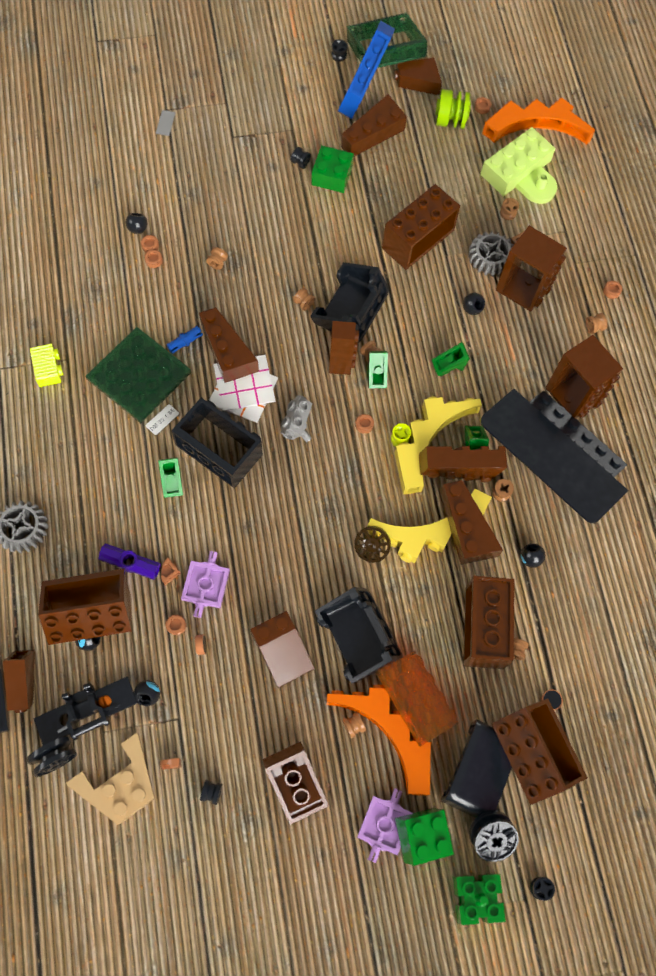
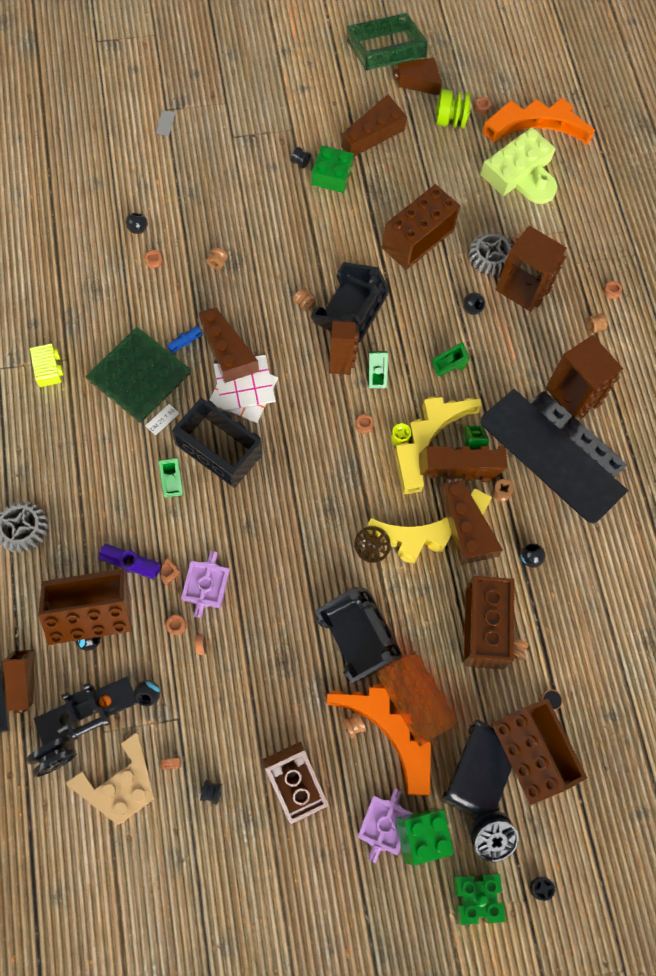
nougat tile [141,235,159,252] -> none
slope [250,611,315,688] -> none
light grey brick [280,395,313,443] -> none
black wheel [331,39,348,62] -> none
blue slope [338,21,395,119] -> none
medium nougat wheel [360,340,382,363] -> none
medium nougat wheel [500,198,519,220] -> none

